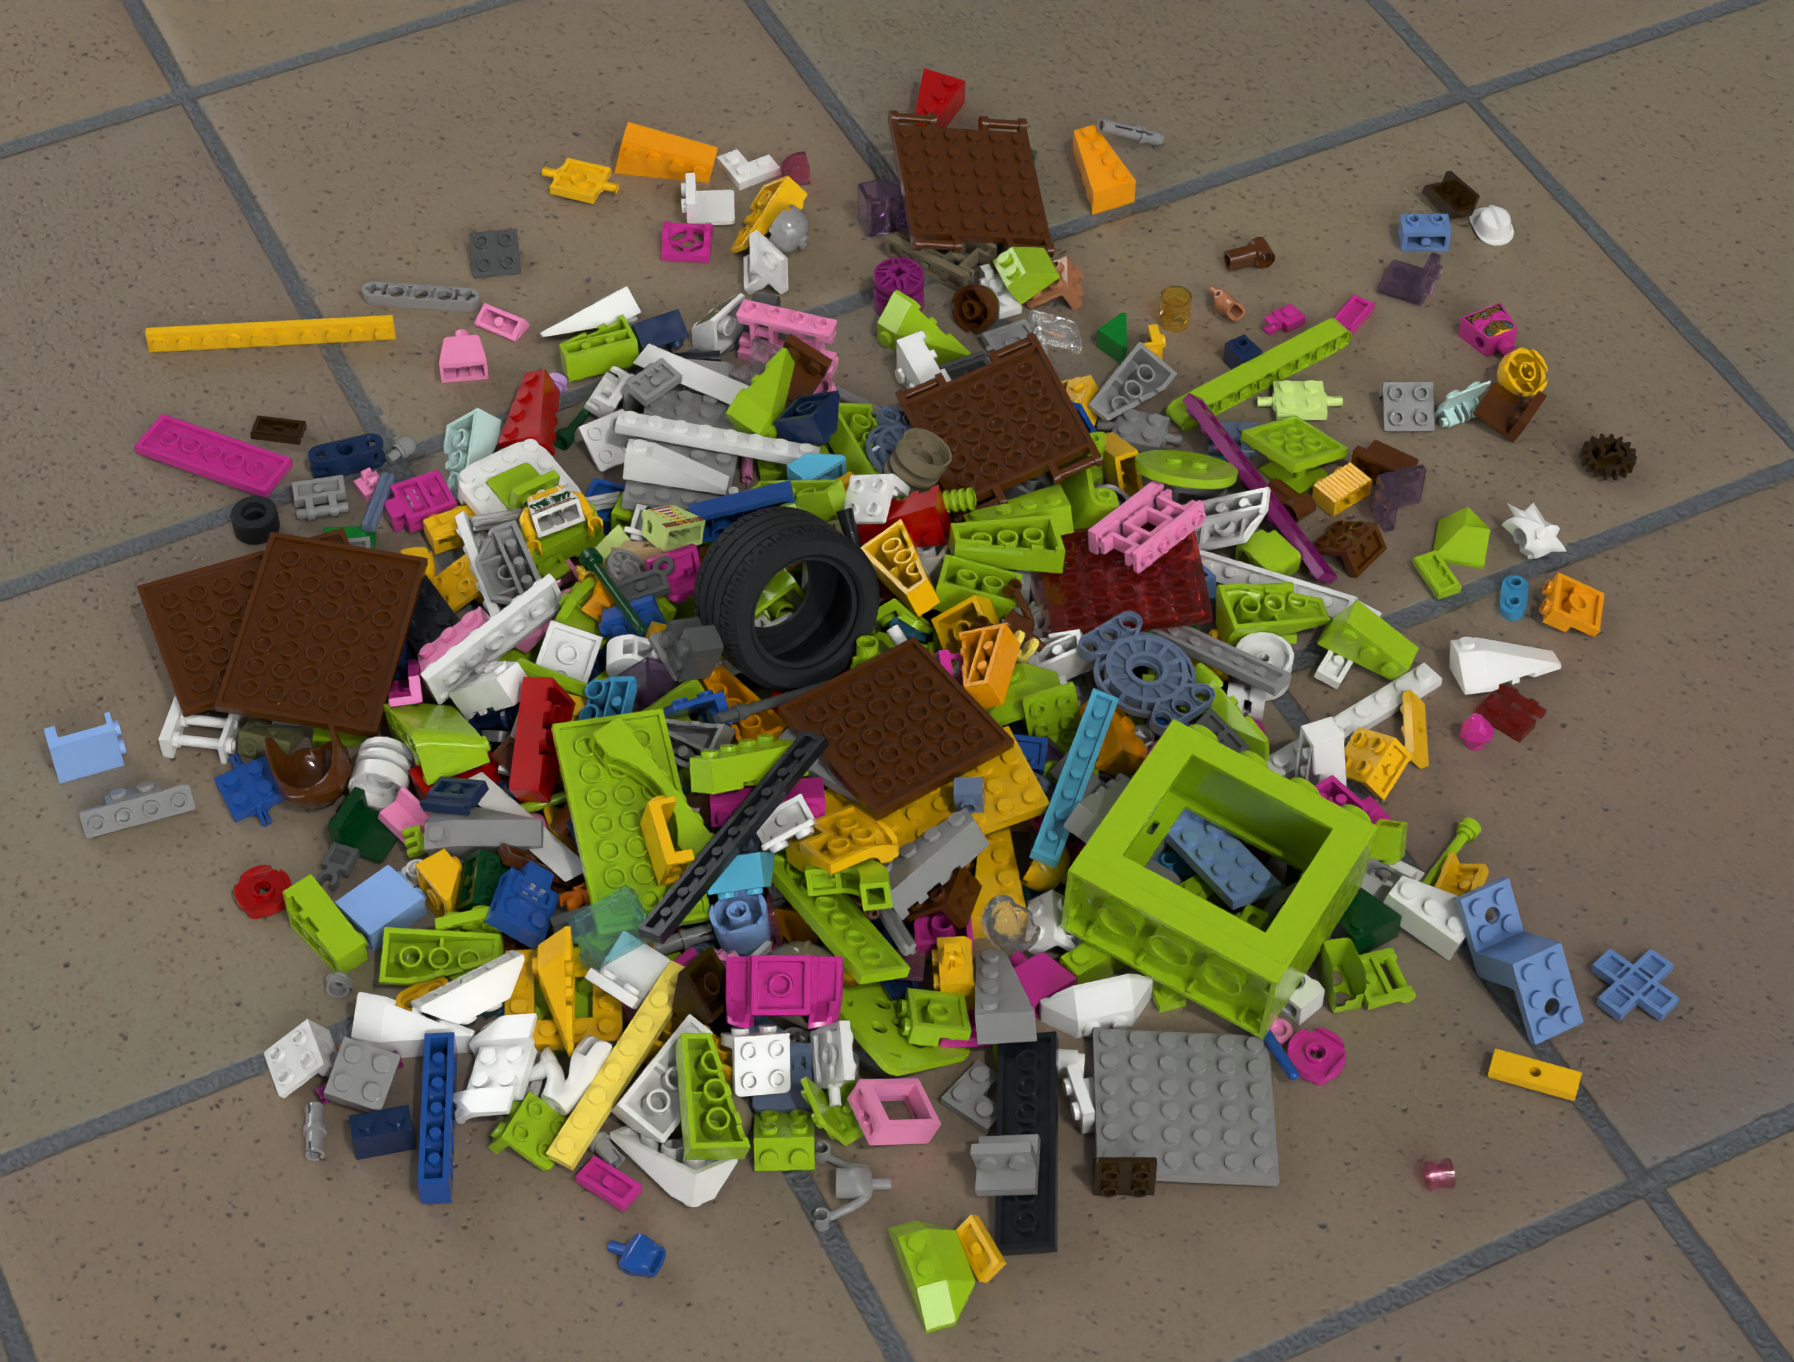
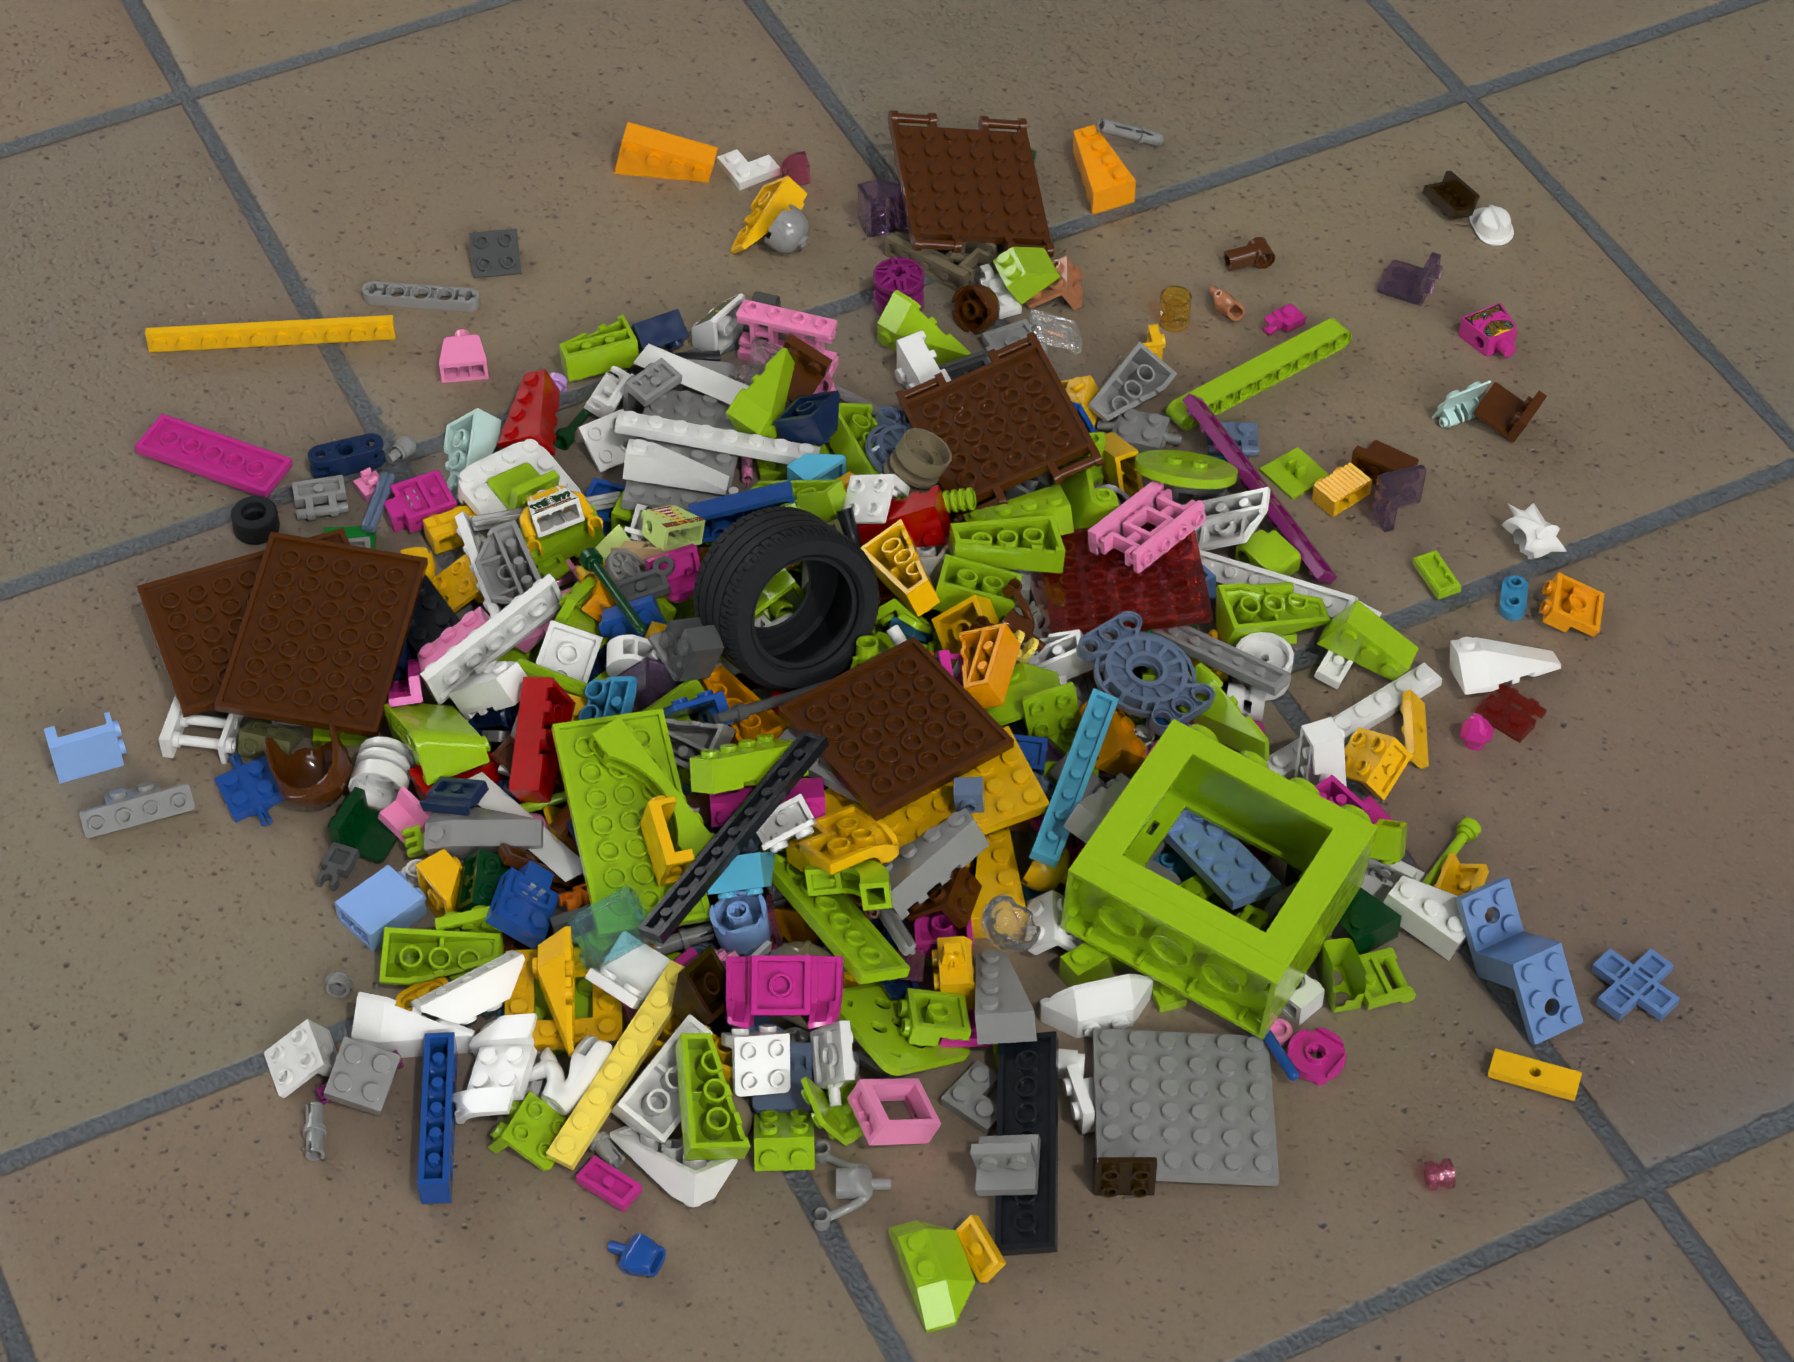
red plate [234,865,292,919] -> none
dark brown tile [250,415,307,445] -> none
lime wedge [283,874,368,974] -> none
dark blue brick [349,1105,416,1160] -> none
bright pink slope [474,303,530,342] -> none
white wedge [539,286,641,337] -> none
yellow plate [542,158,619,204] -> none
dark pink piece [661,221,714,263] -> none
white bracket [681,173,735,225] -> none
white bracket [743,230,789,295] -> none
red wedge [915,68,965,128] -> none
dark pink torso [1009,951,1076,1019] -> none
green slope [1096,313,1127,363] -> none
dark grey hinge [1194,708,1249,753] -> none
dark blue brick [1223,334,1263,370] -> none
lime plate [1240,415,1349,473] -> none
yellowish green plate [1257,380,1343,420] -> none
reddish brown piece [1268,478,1316,523] -> none
reddish brown bracket [1313,520,1387,578] -> none
dark pink tile [1333,294,1375,335] -> none
light grey bracket [1379,382,1435,432] -> none
medium blue brick [1398,213,1451,251] -> none
lime slope [1433,507,1490,569] -> none
yellow cylinder [1497,347,1548,398] -> none
dark brown gear [1580,434,1637,481] -> none

